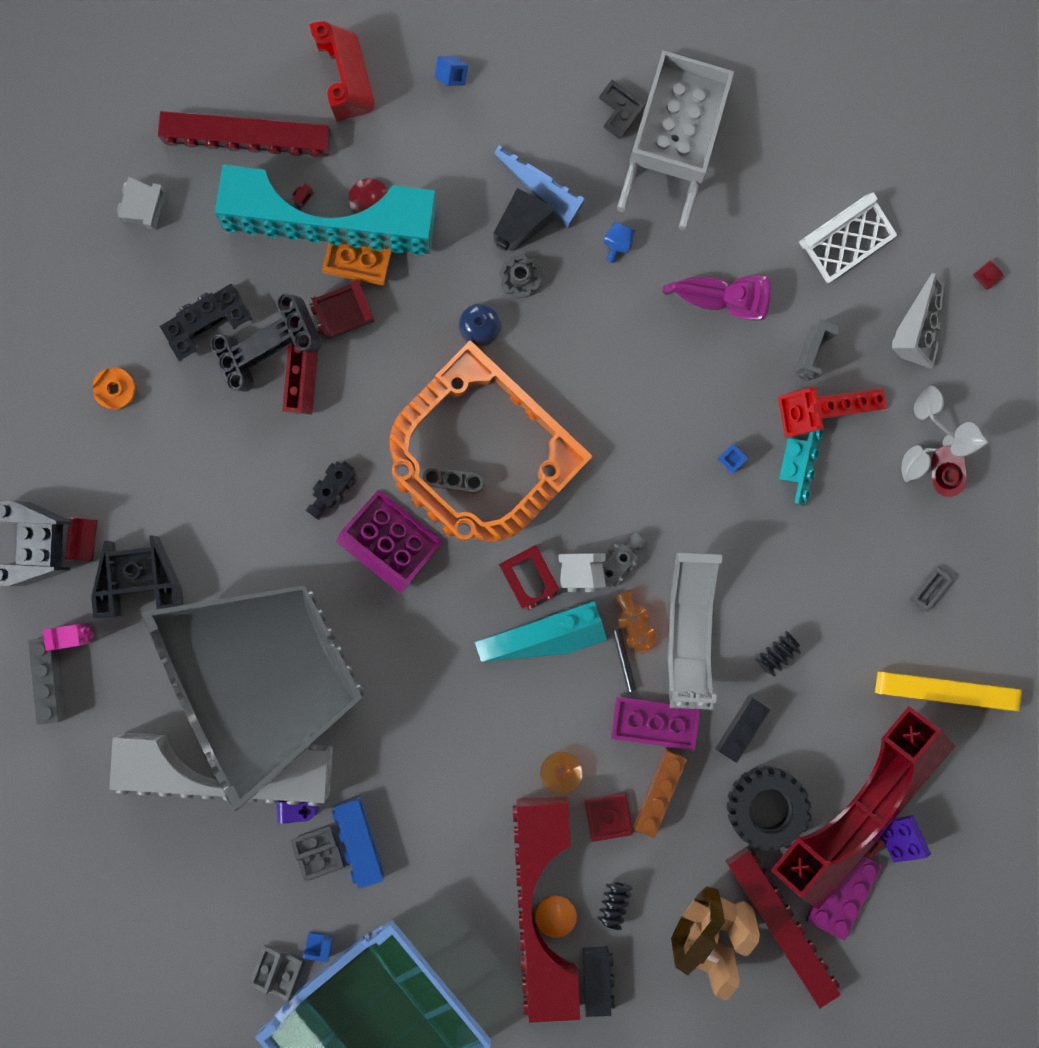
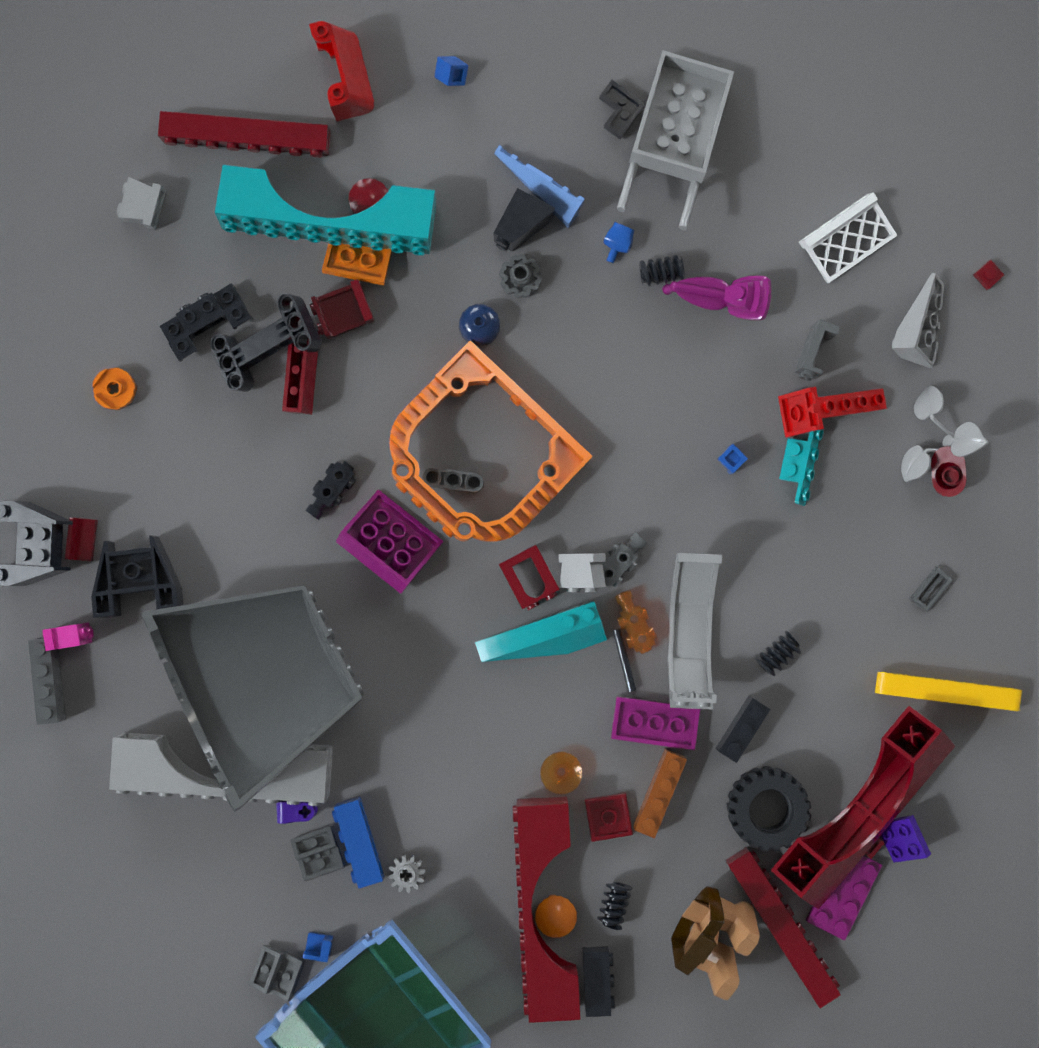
dark red plate [292,183,314,209] -> none
none -> light grey gear [388,854,425,893]
none -> black piece [639,255,685,286]

